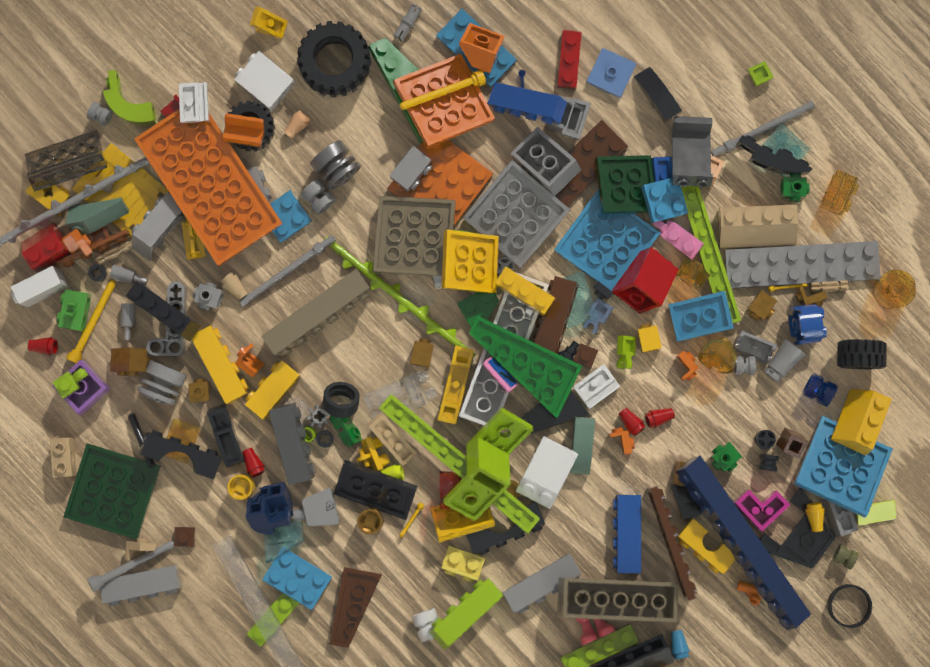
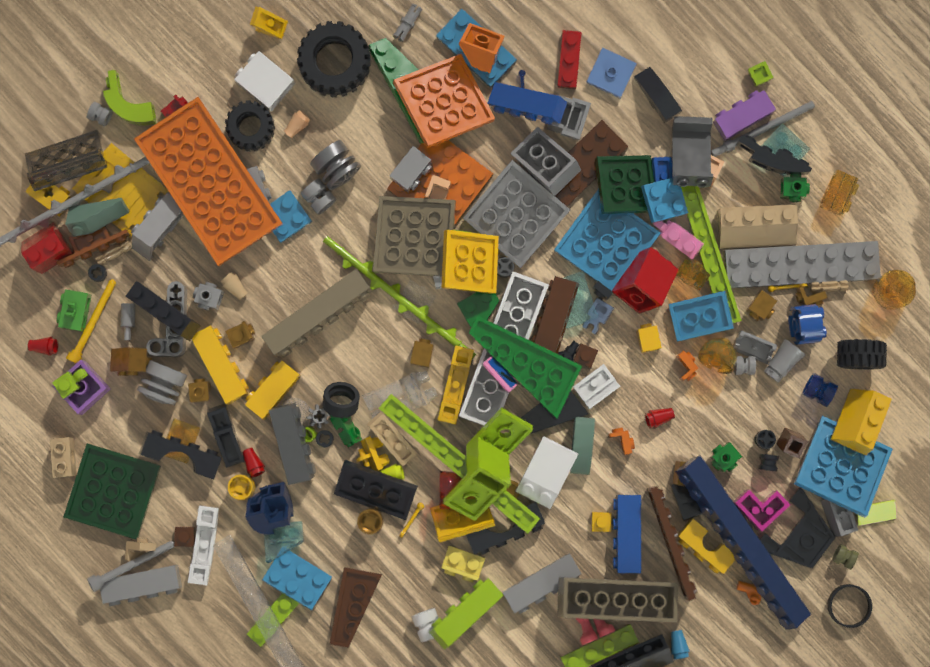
white brick [11,266,69,308] -> none
orange bracket [61,228,93,256] -> none
light grey piece [110,264,148,285] -> none
black bar [128,413,156,468] -> none
white plate [179,82,209,123] -> none
yellow hinge [181,220,206,260] -> none
orange panel [222,113,265,147] -> none
orange bracket [235,343,265,377] -> none
light grey bar [239,235,336,307] -> none
light grey torso [293,488,340,526] -> none
yellow piece [399,70,486,110] -> none
yellow brick [495,266,555,316] -> none
lime plate [616,335,636,369] -> none
red cone [618,407,646,437] -> none
yellow cone [805,502,825,532] -> none
none -> white slope [188,506,219,585]
none -> pearl gold bracket [225,321,256,349]
none -> light nougat panel [425,175,451,199]
none -> yellow plate [592,512,612,532]
none -> medium lavender brick [713,90,776,142]

